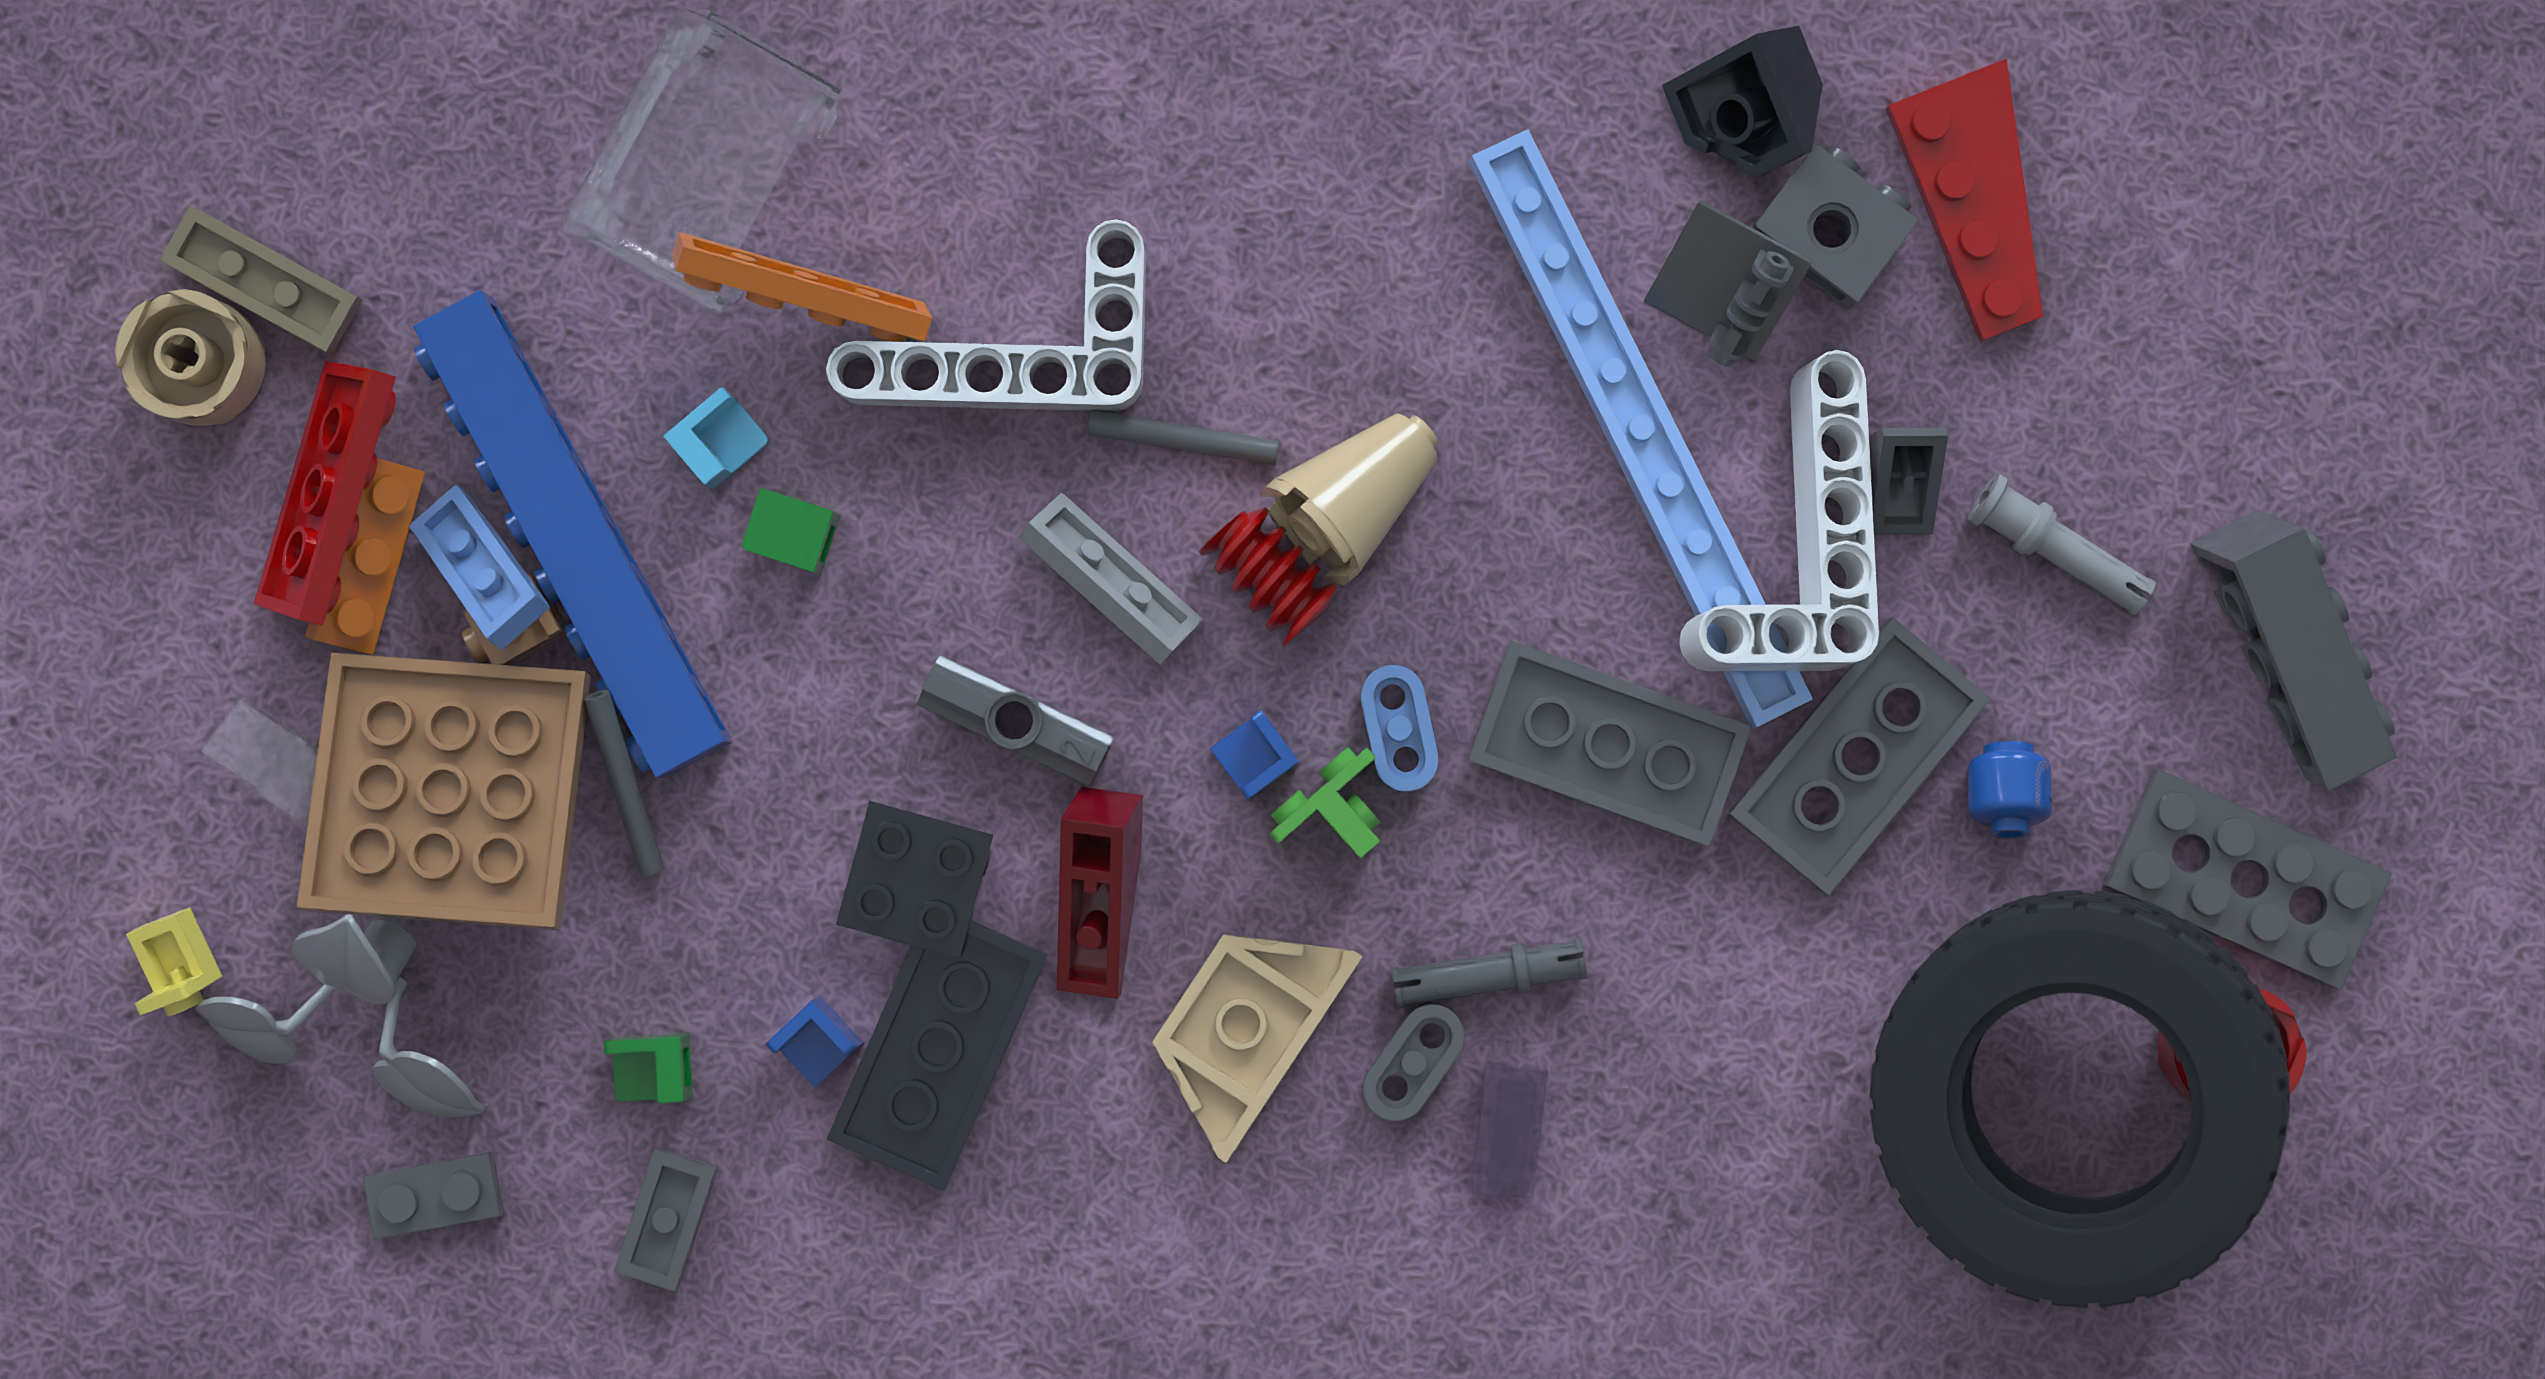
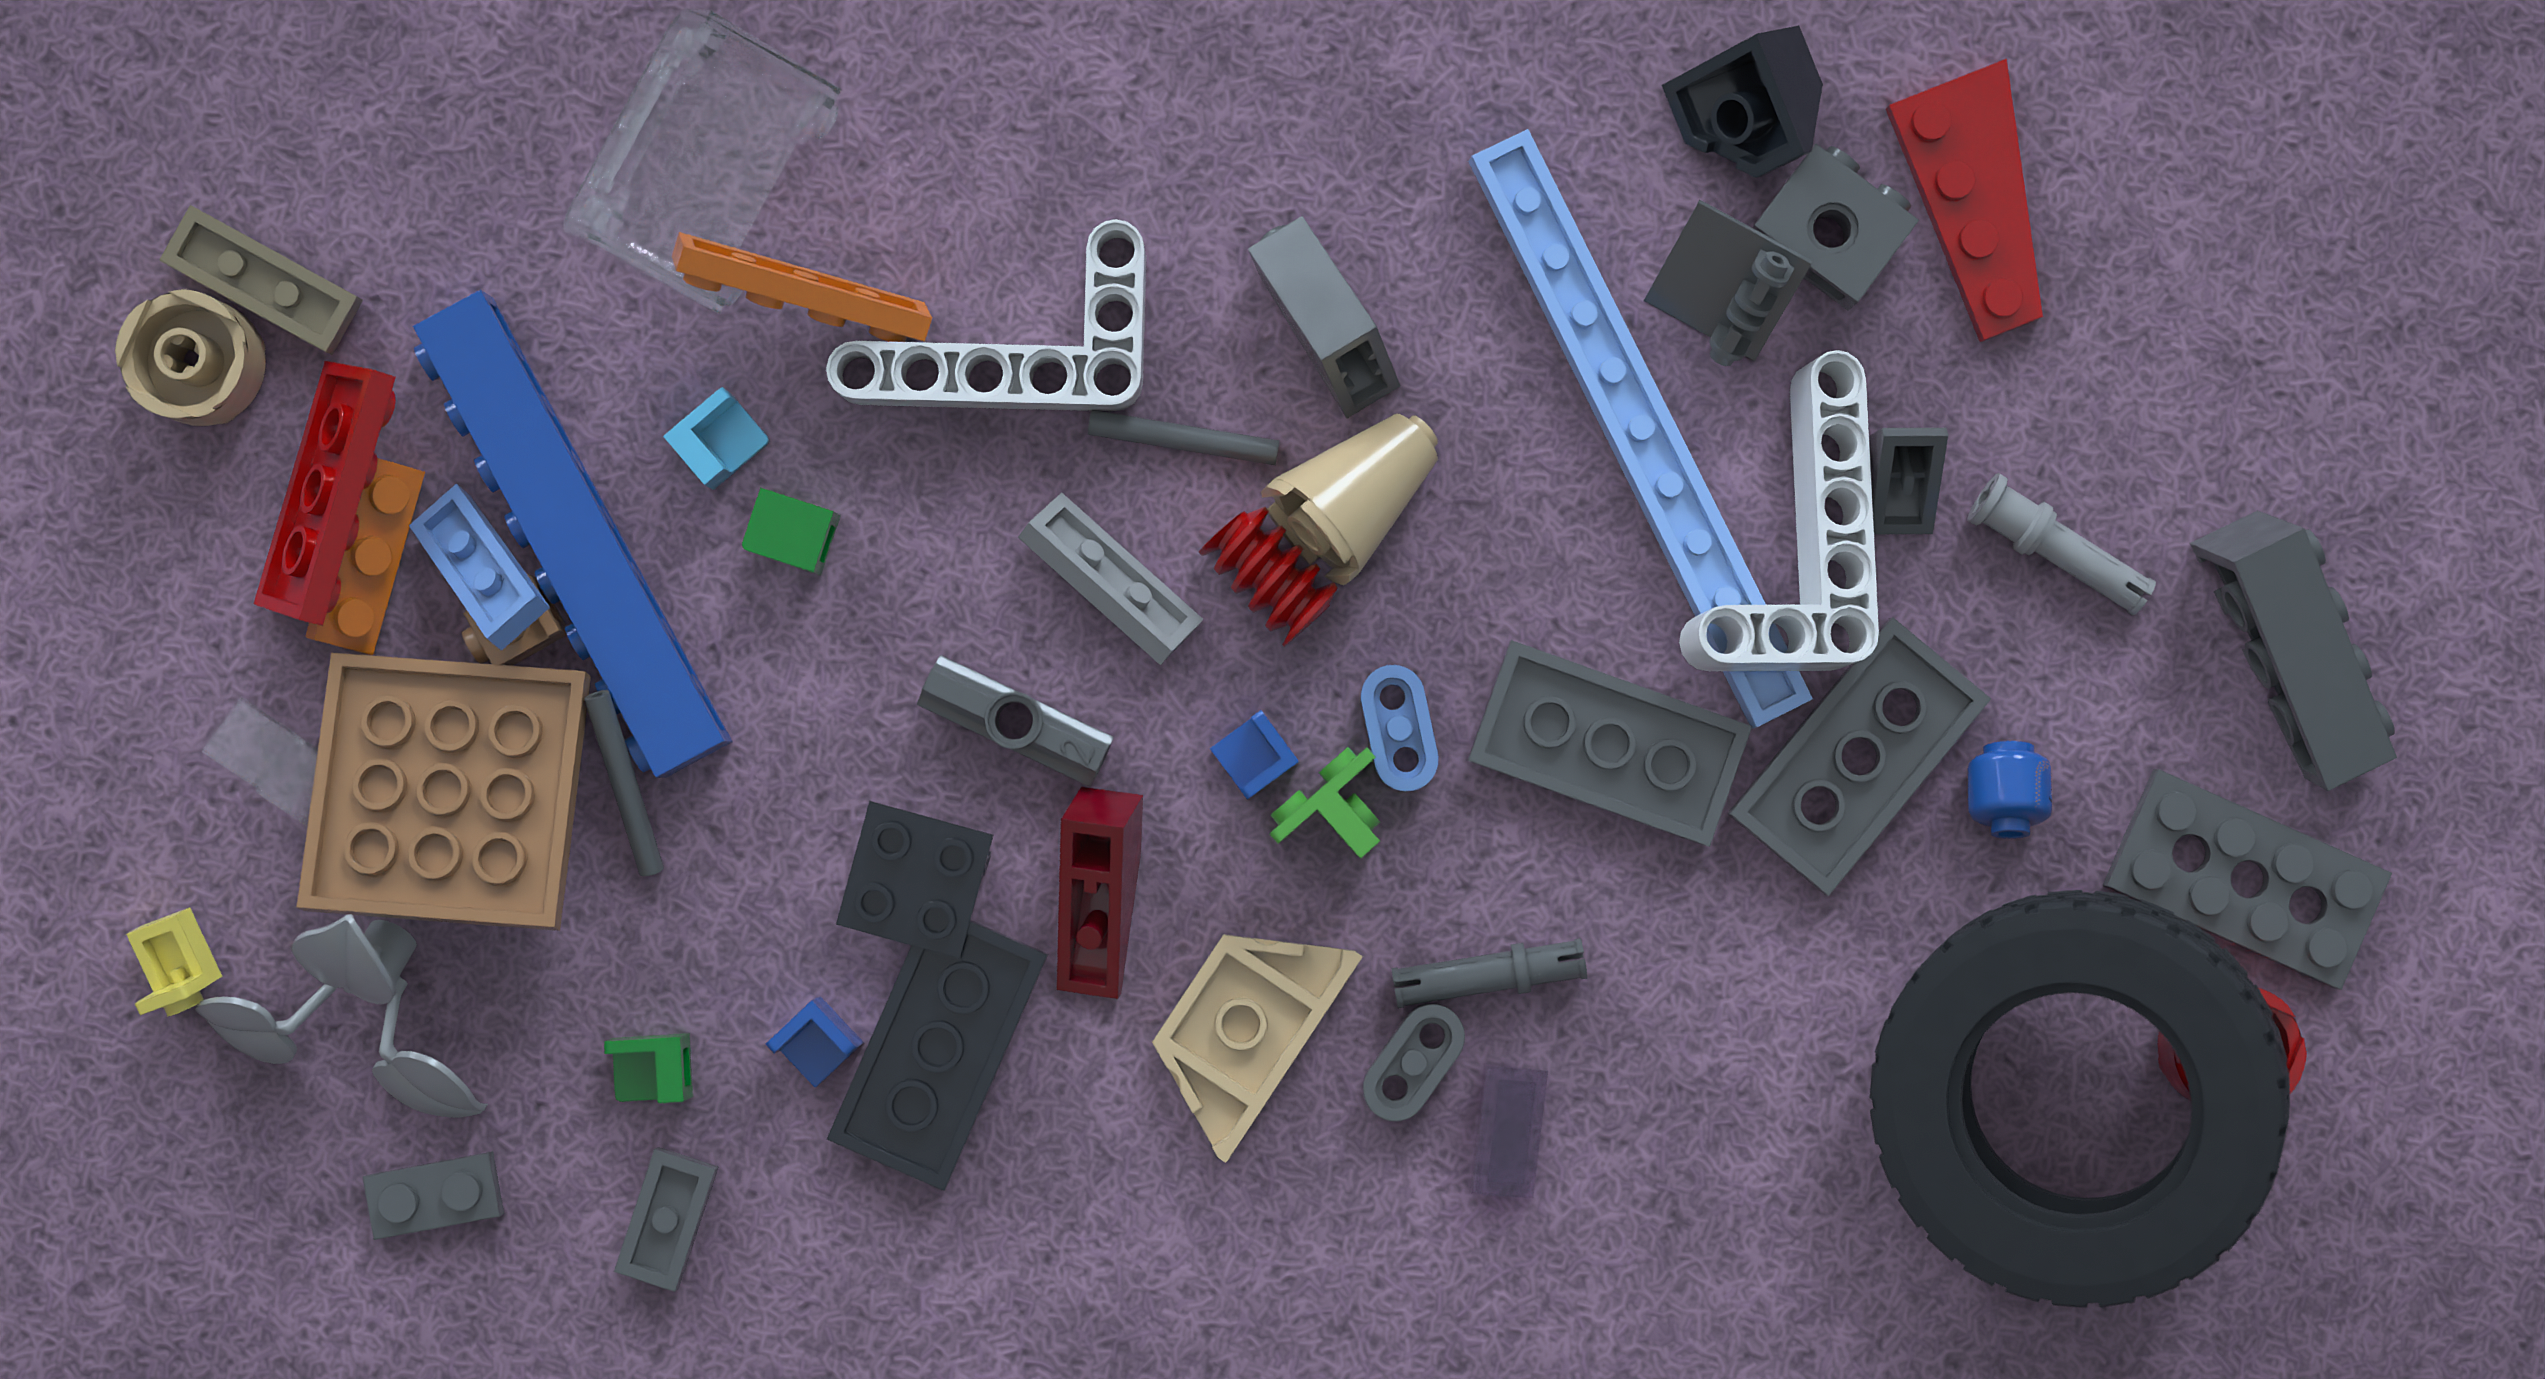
none -> slope [1248,216,1400,419]

